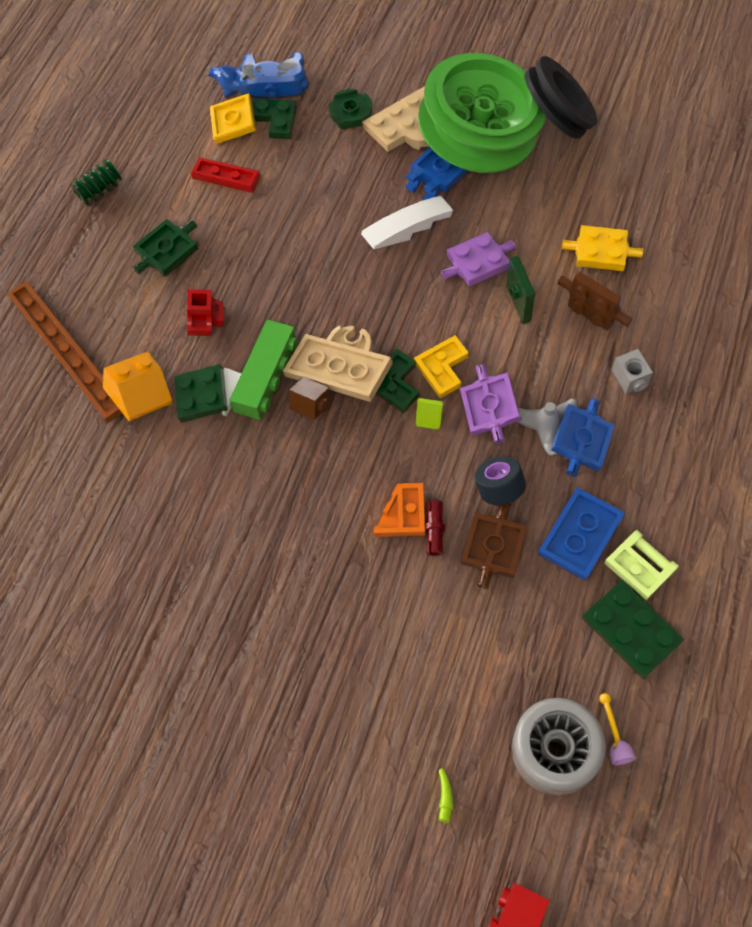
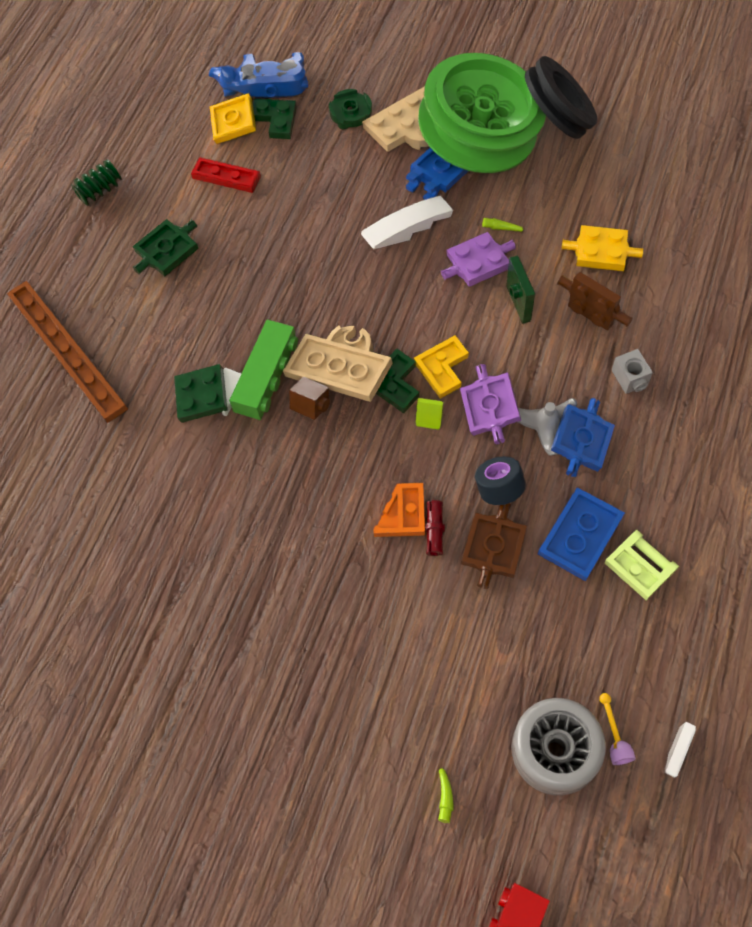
light orange slope [103,351,172,421] -> none
red brick [187,289,224,336] -> none
dark green plate [582,580,684,680] -> none
none -> lime helmet [482,218,523,232]
none -> white tile [665,722,696,778]

